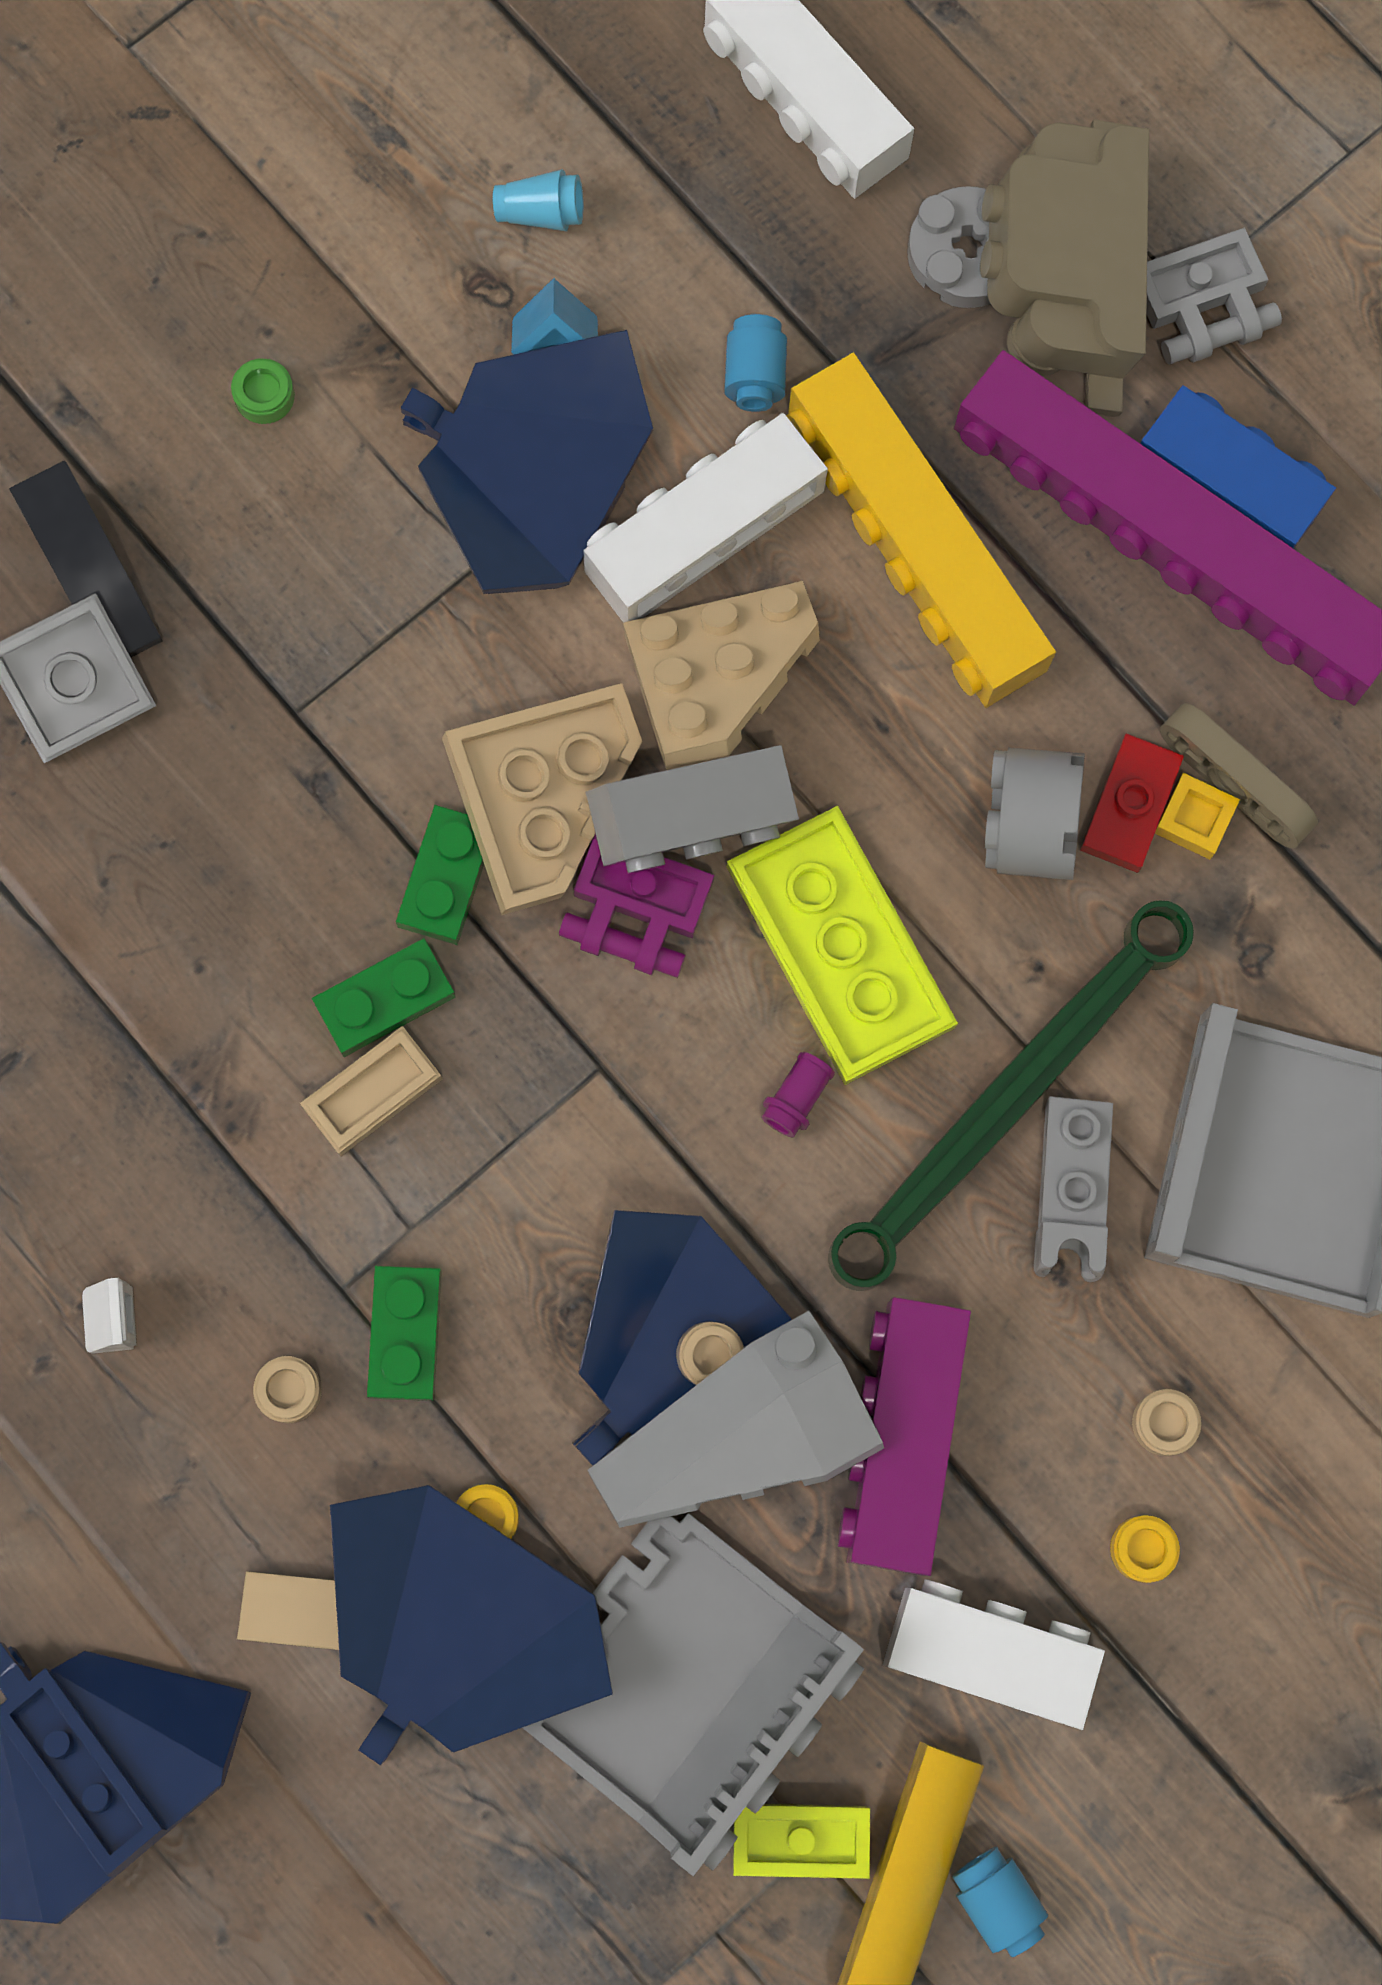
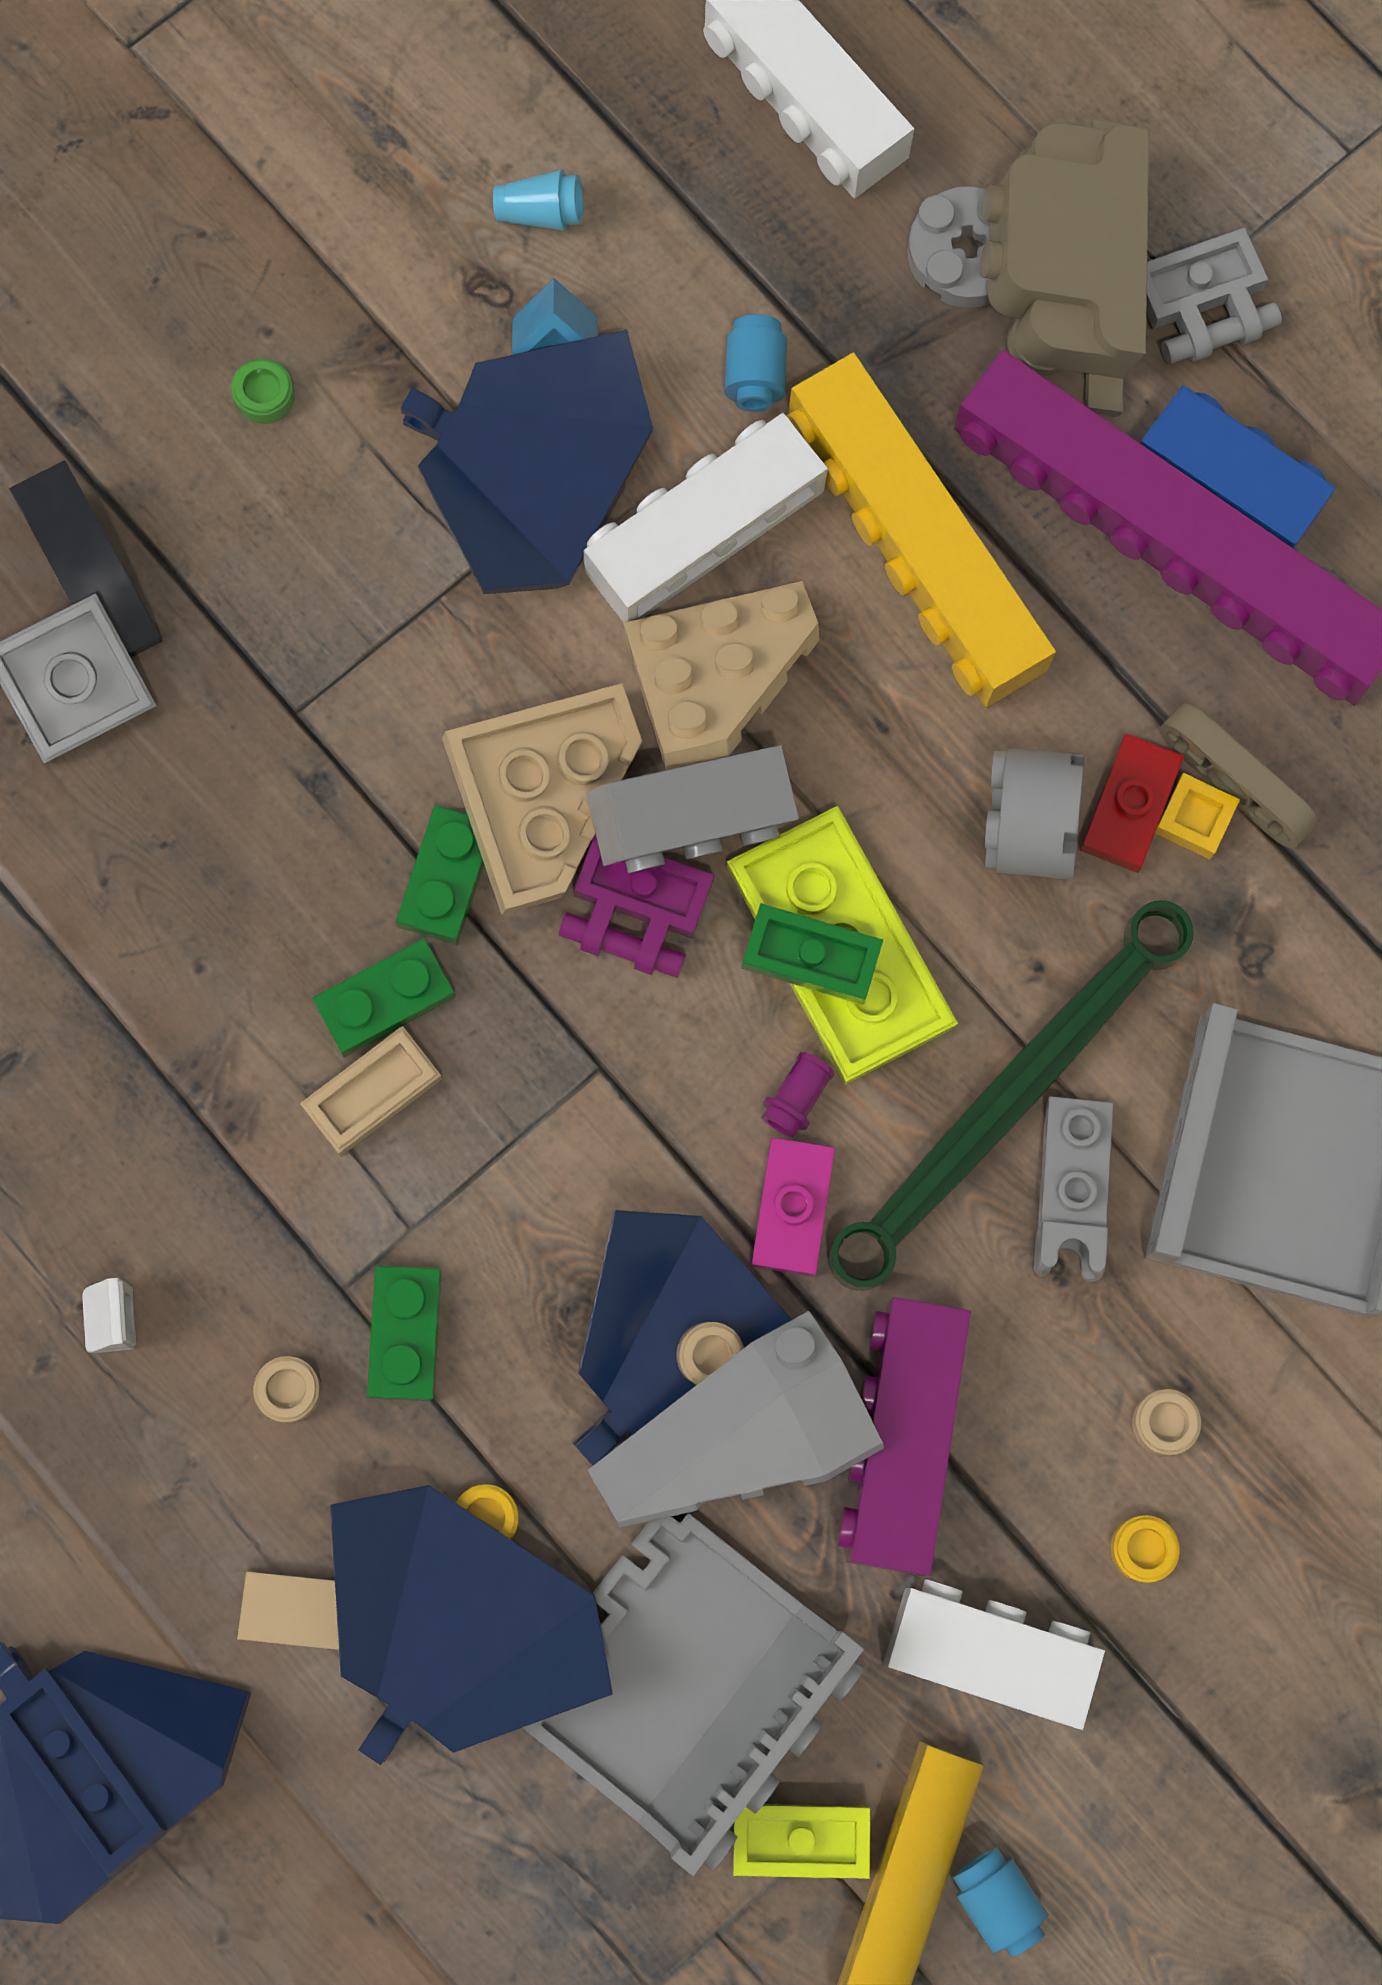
none -> green plate [741,903,883,1005]
none -> dark pink plate [751,1138,835,1277]

